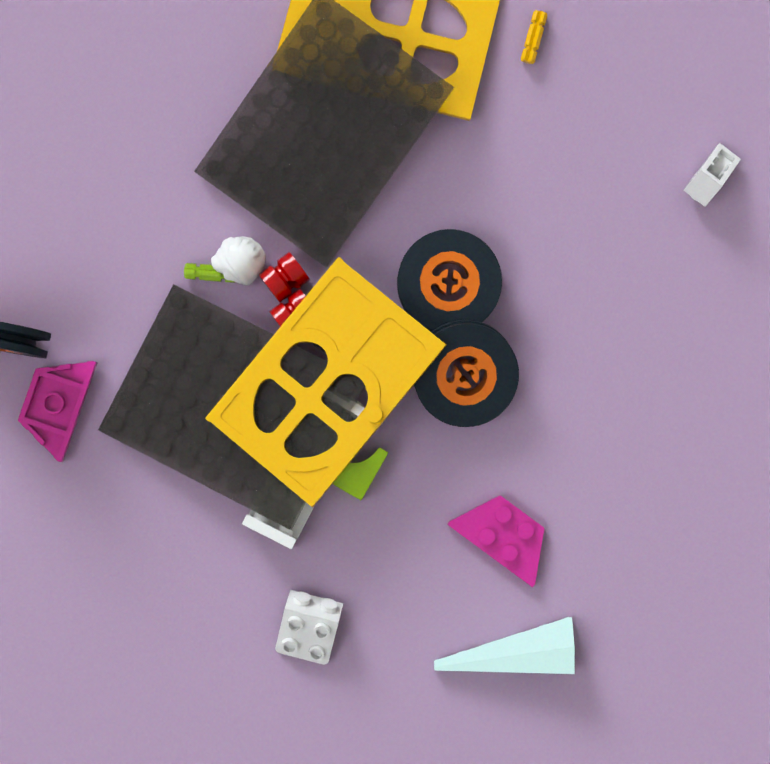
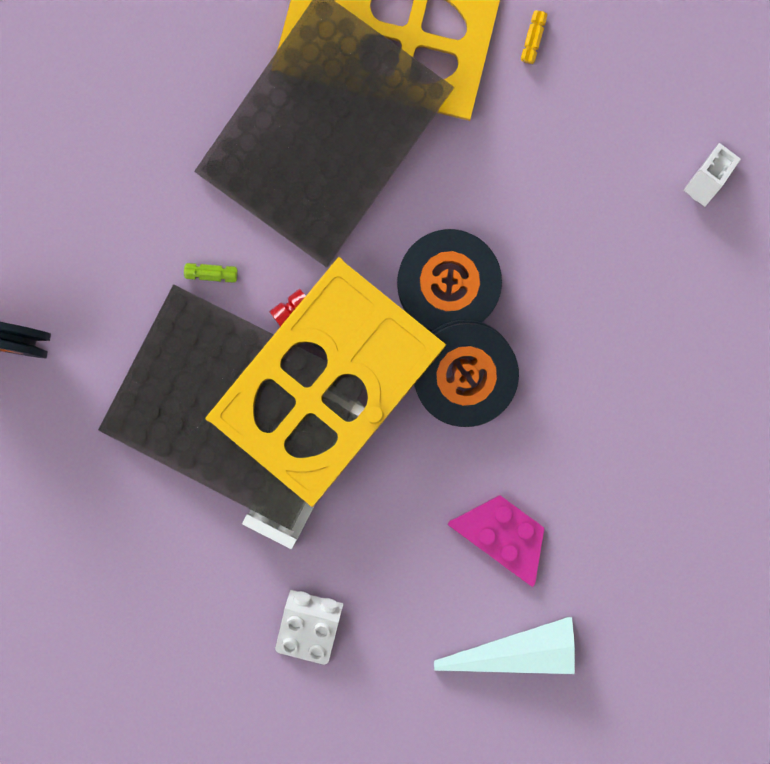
dark pink wing [18,361,97,462] -> none
white hair [211,236,266,286] -> none
red wheel [259,252,310,303] -> none
lime arch [333,447,389,500] -> none

